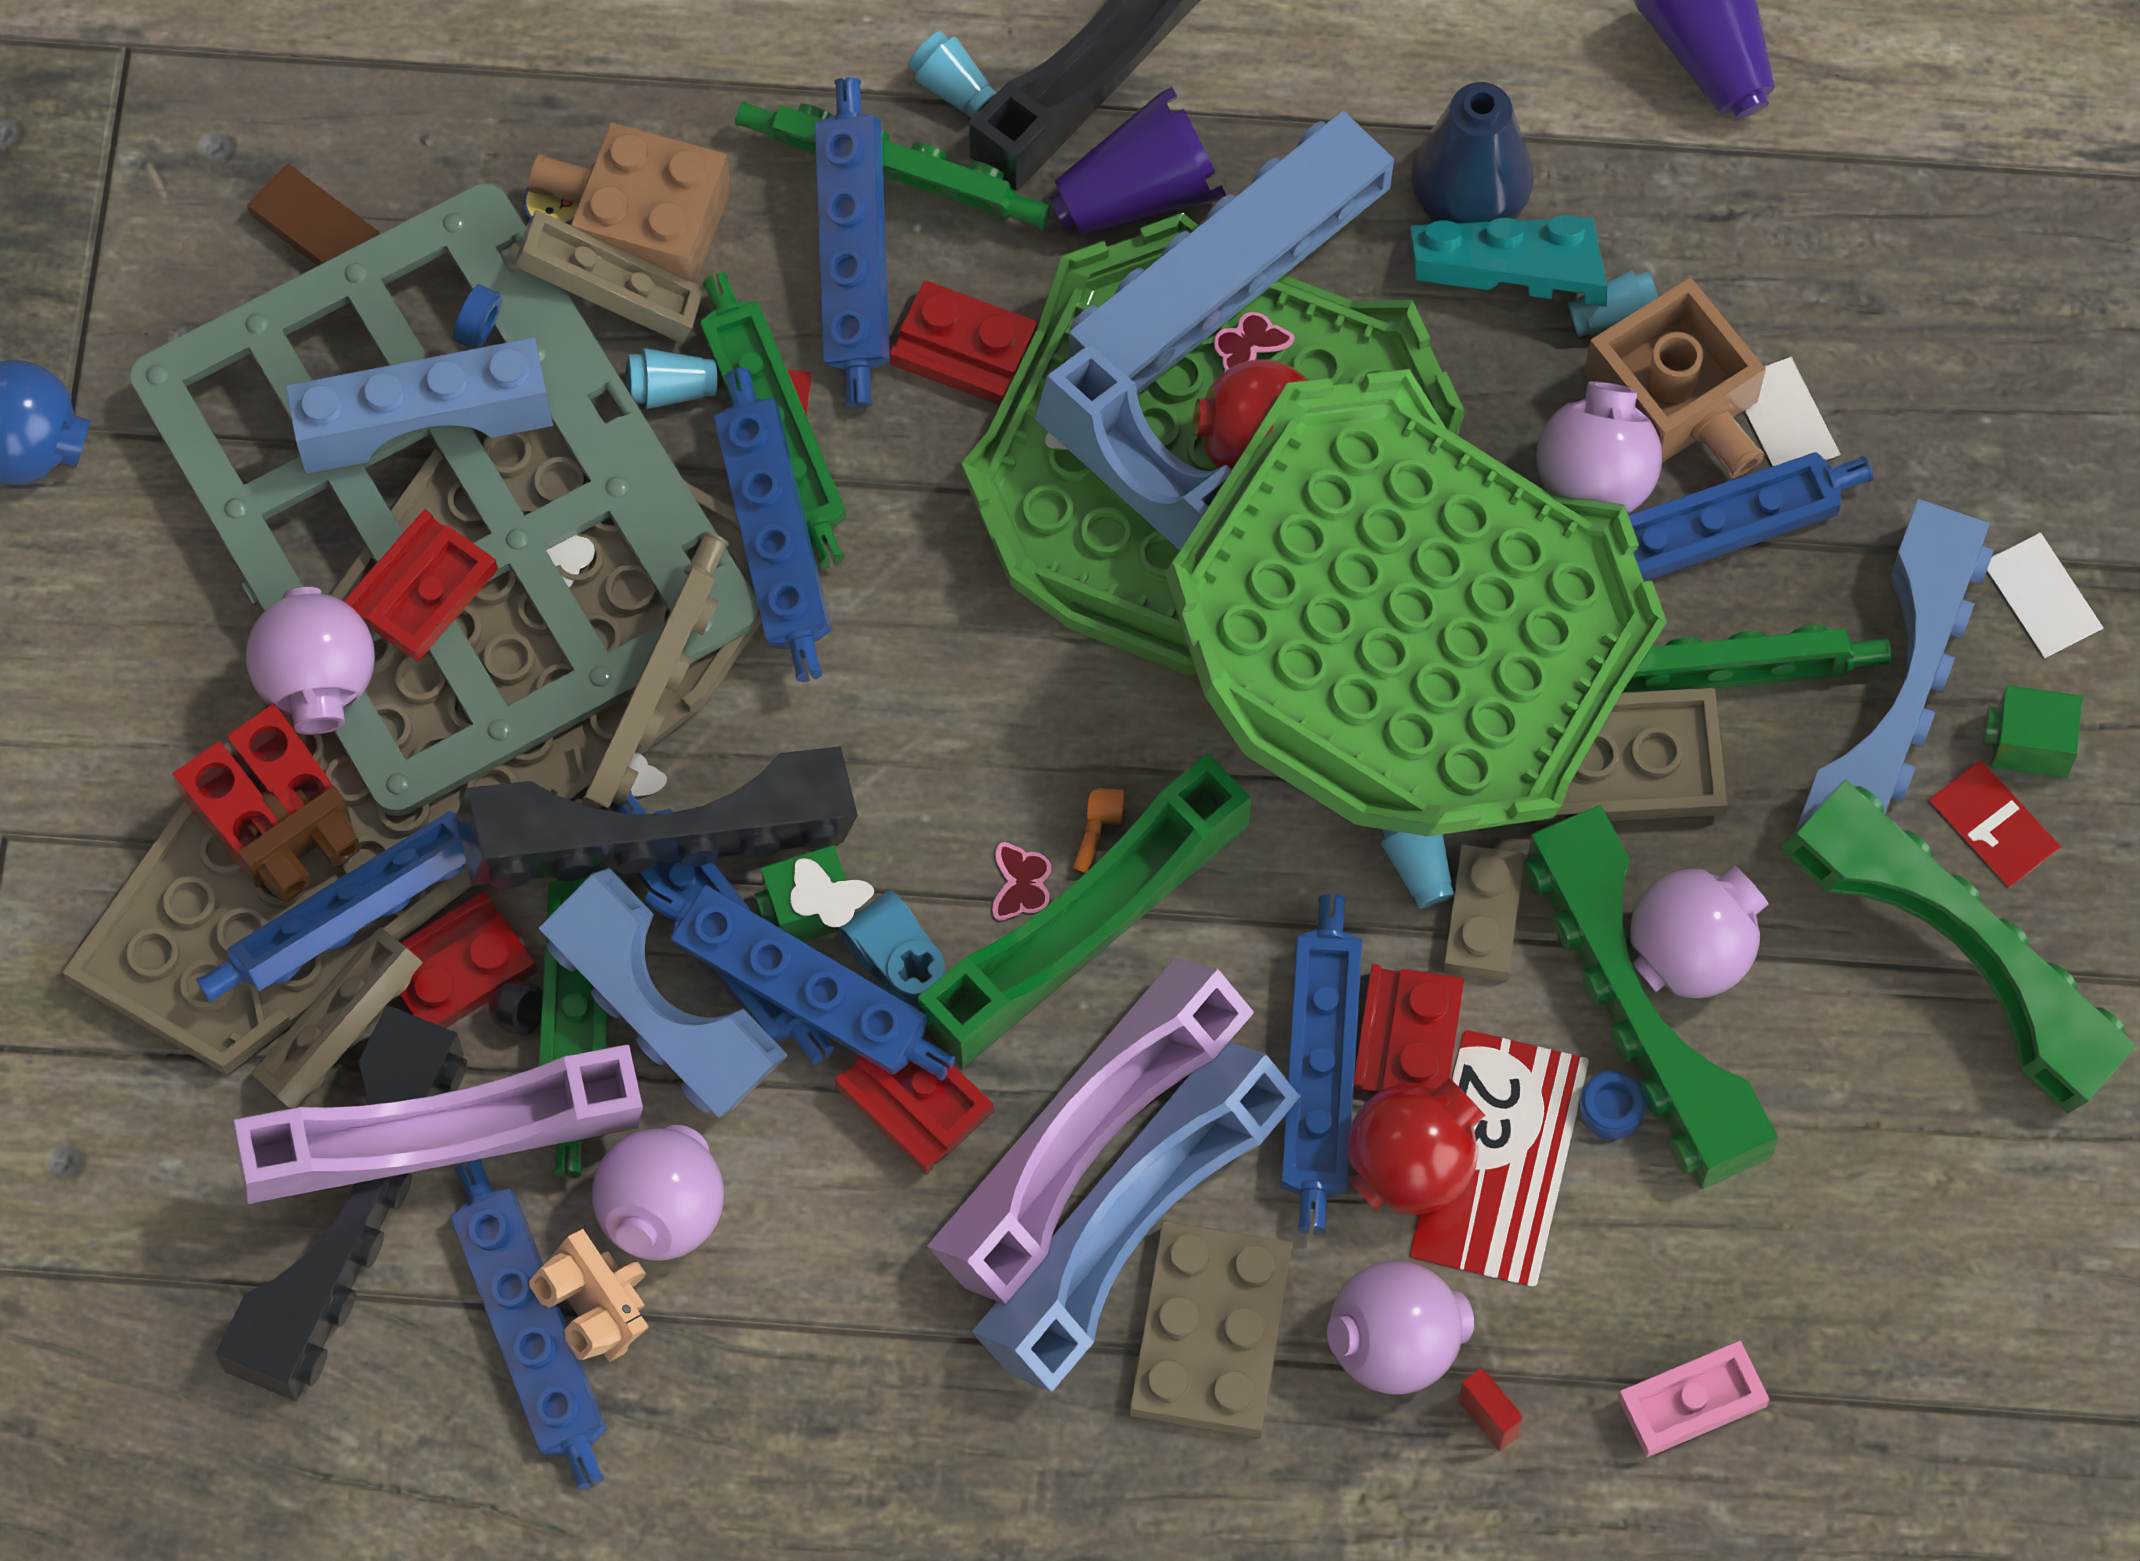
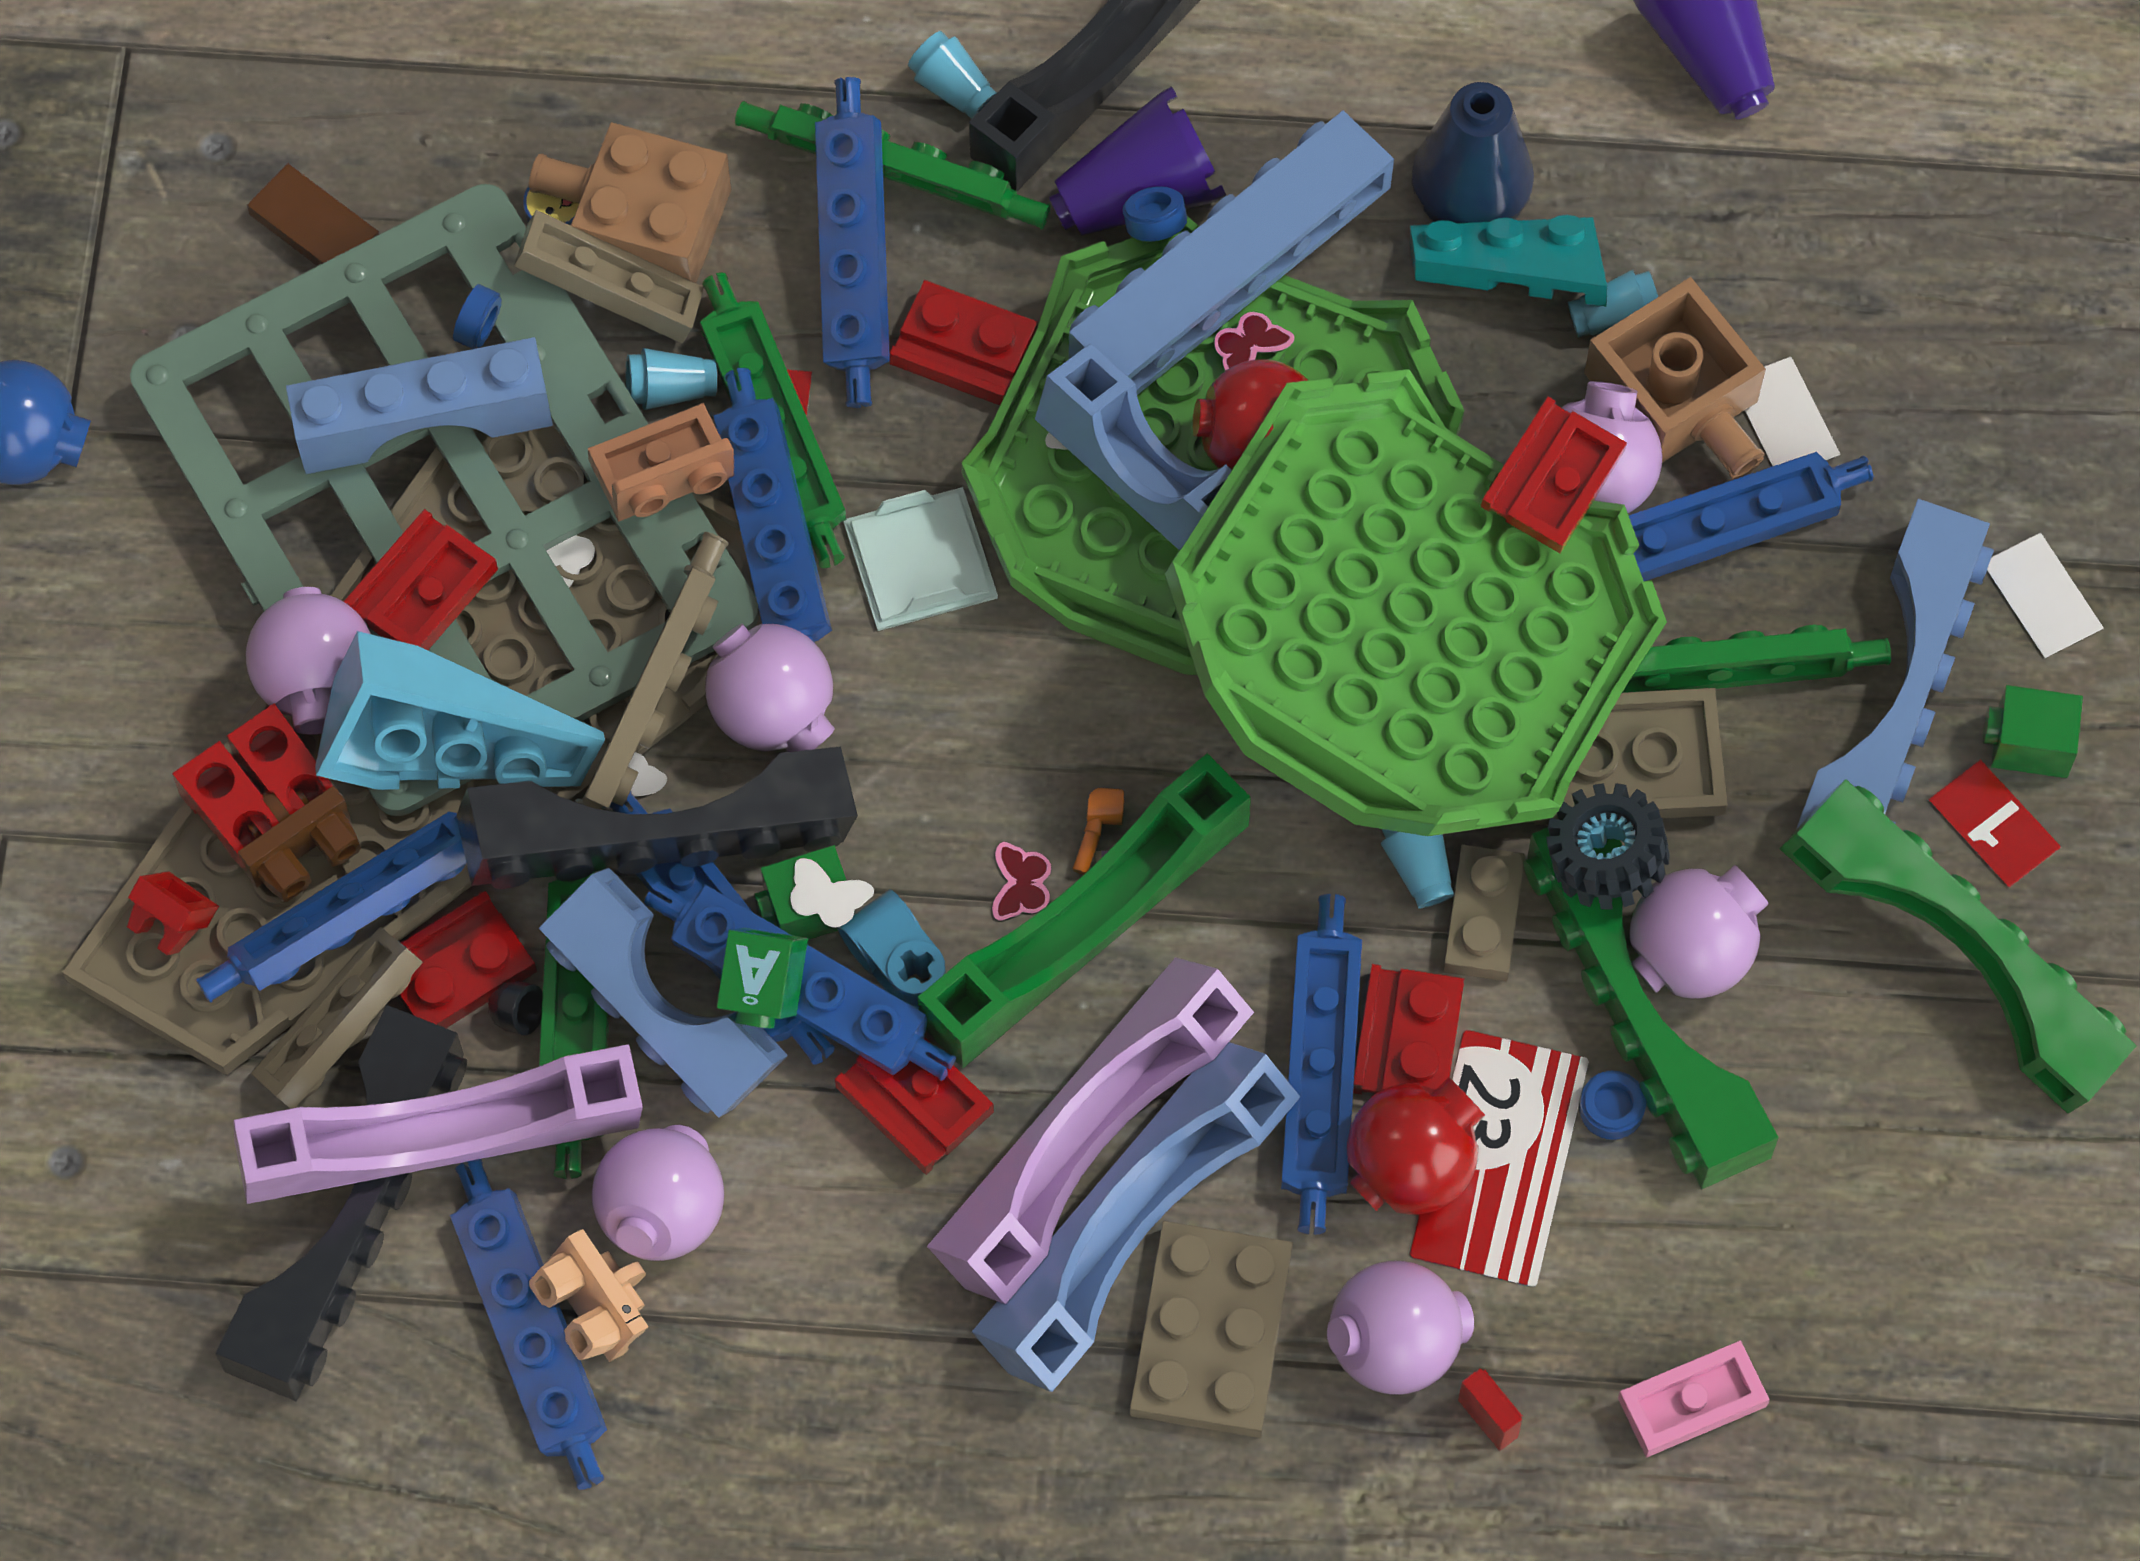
none -> red tile [127,871,219,955]
none -> medium azure wedge [315,631,605,790]
none -> nougat bracket [588,403,734,522]
none -> lavender brick [705,623,835,752]
none -> green brick [717,928,808,1028]
none -> light aqua piece [843,487,998,631]
none -> blue tile [1123,187,1187,241]
none -> red plate [1481,397,1627,554]
none -> black bush [1547,783,1670,909]

